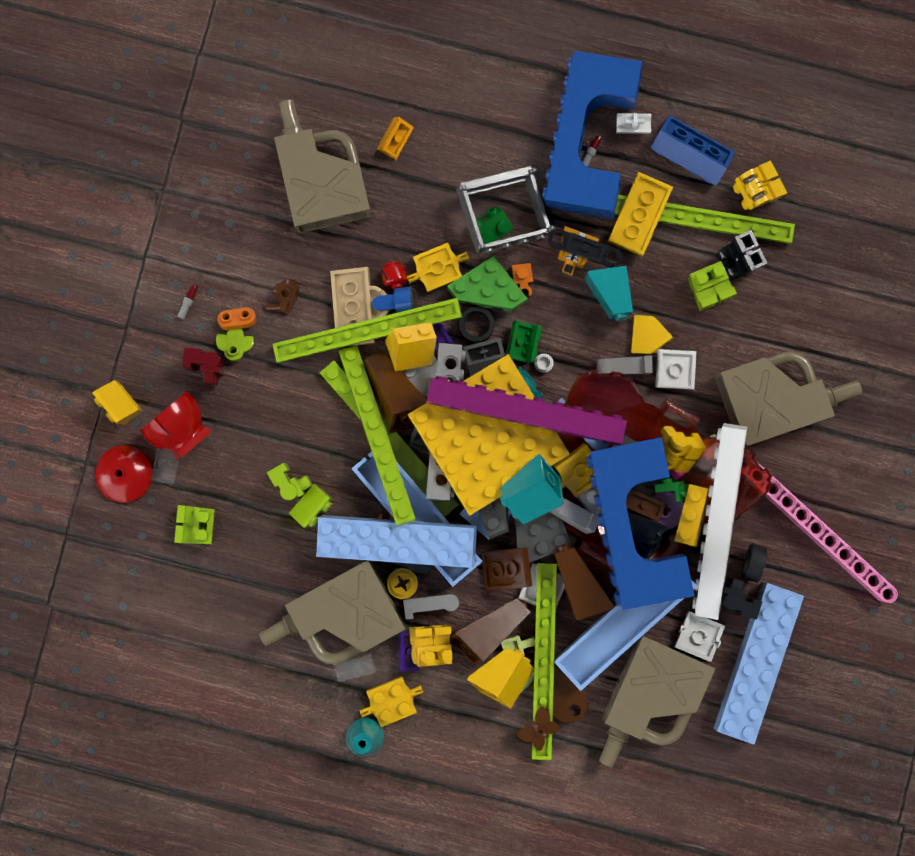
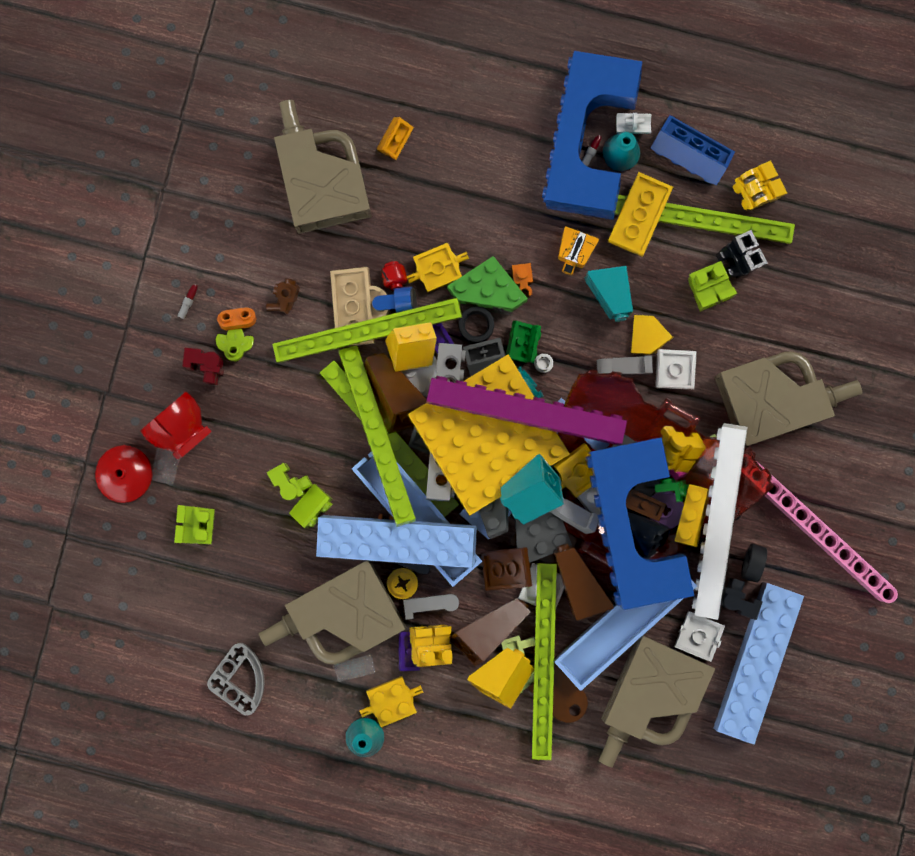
yellow slope [92,380,142,425] -> none
dark grey window [456,166,556,255] -> none
green bracket [467,206,514,244] -> none
reddish brown piece [517,706,561,751] -> none
black plate [548,229,622,268] -> none
none -> light grey beam [207,643,265,715]
none -> teal cone [602,132,640,172]

